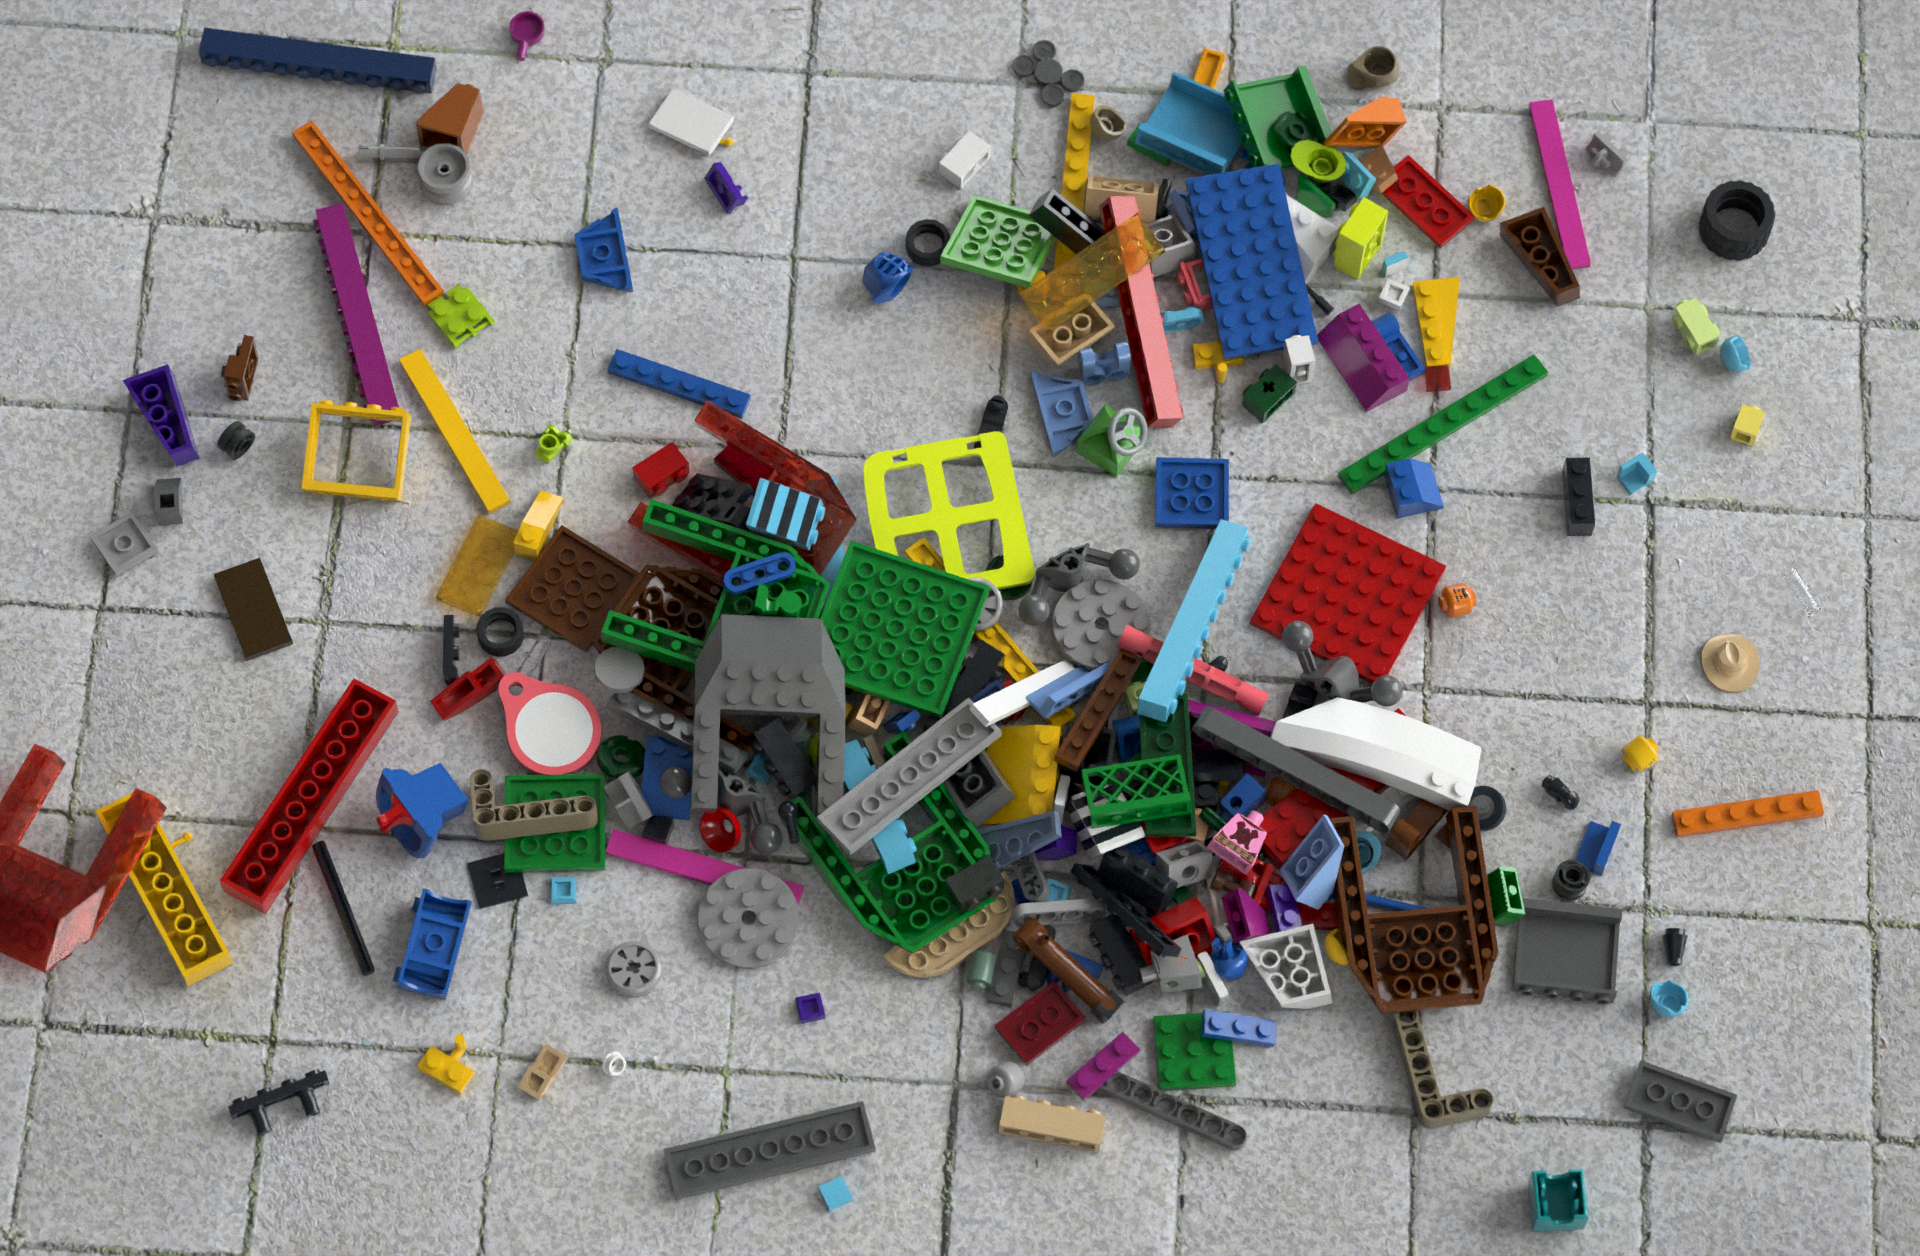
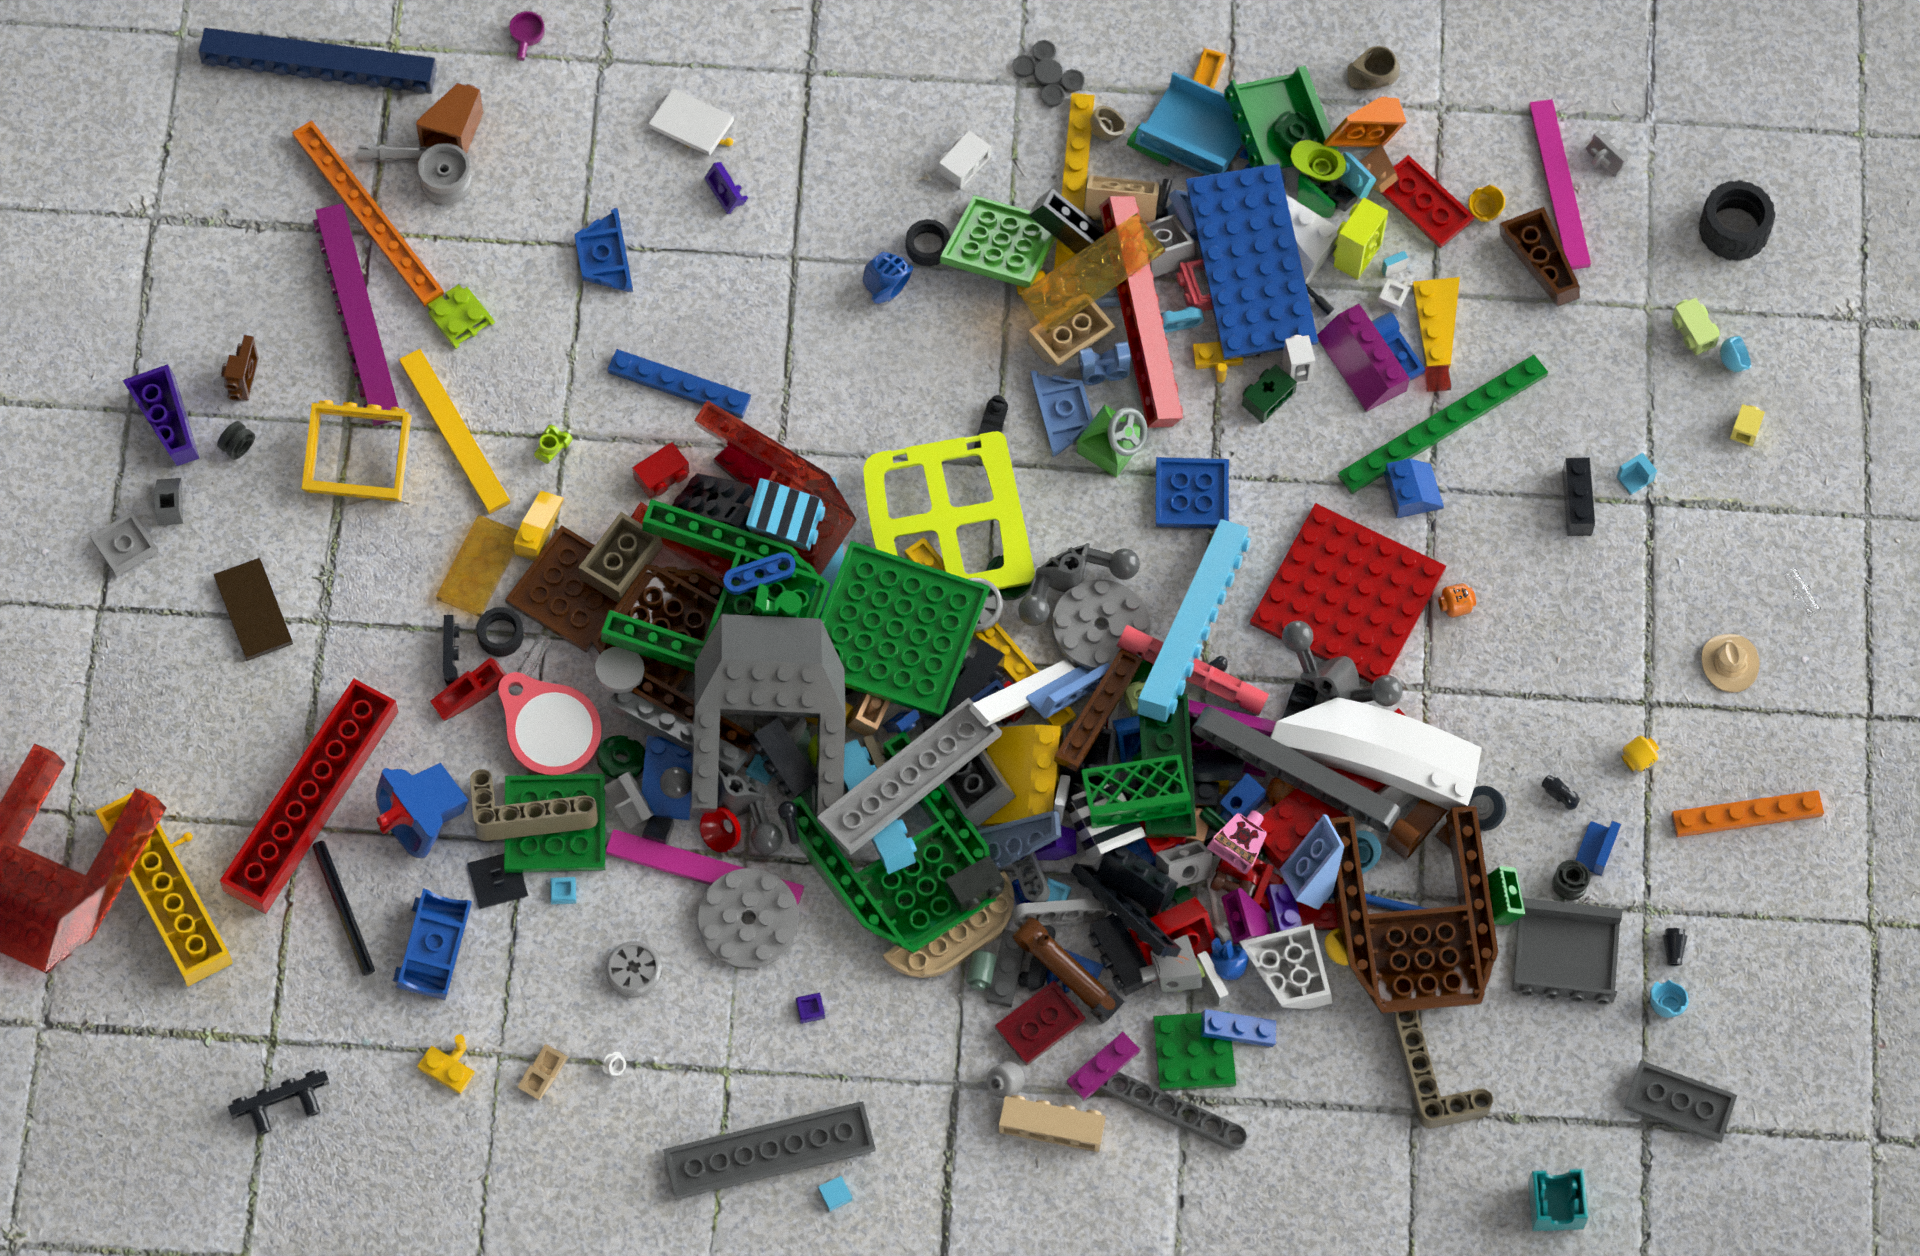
none -> dark tan brick [579,512,663,603]

